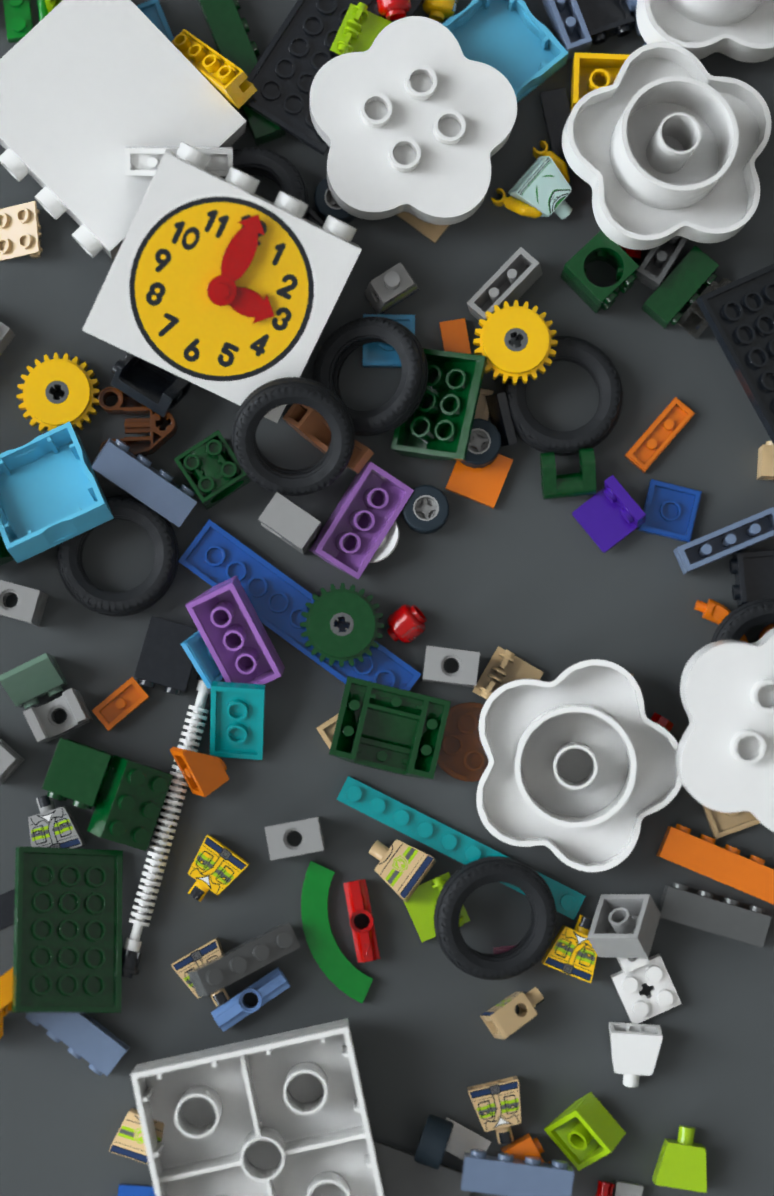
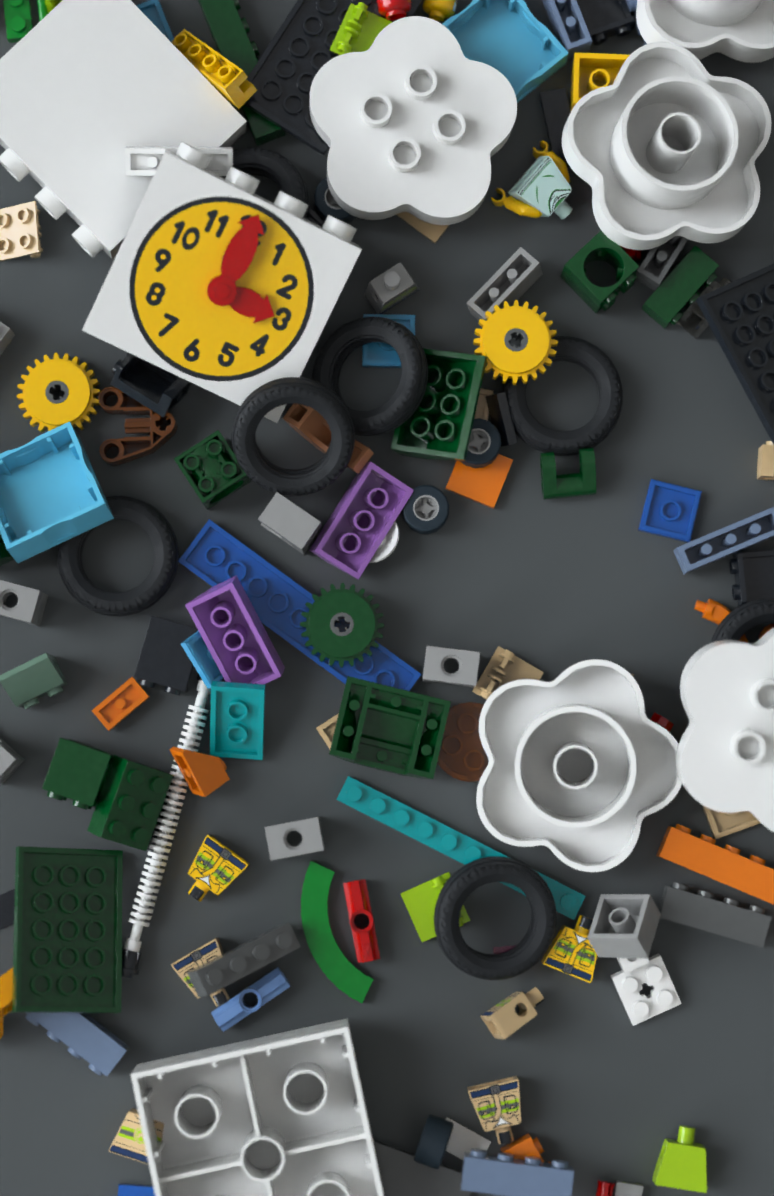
light grey piece [23,688,93,743] -> none
torso [28,795,86,849] -> none
sand blue brick [91,438,197,527] -> none
tan torso [368,839,436,903] -> none
red head [387,604,427,643] -> none
orange tile [439,318,471,354] -> none
lime slope [544,1092,626,1171] -> none
dark purple bracket [572,474,646,553] -> none
white torso [609,1022,663,1088] -> none
orange tile [624,397,696,473] -> none

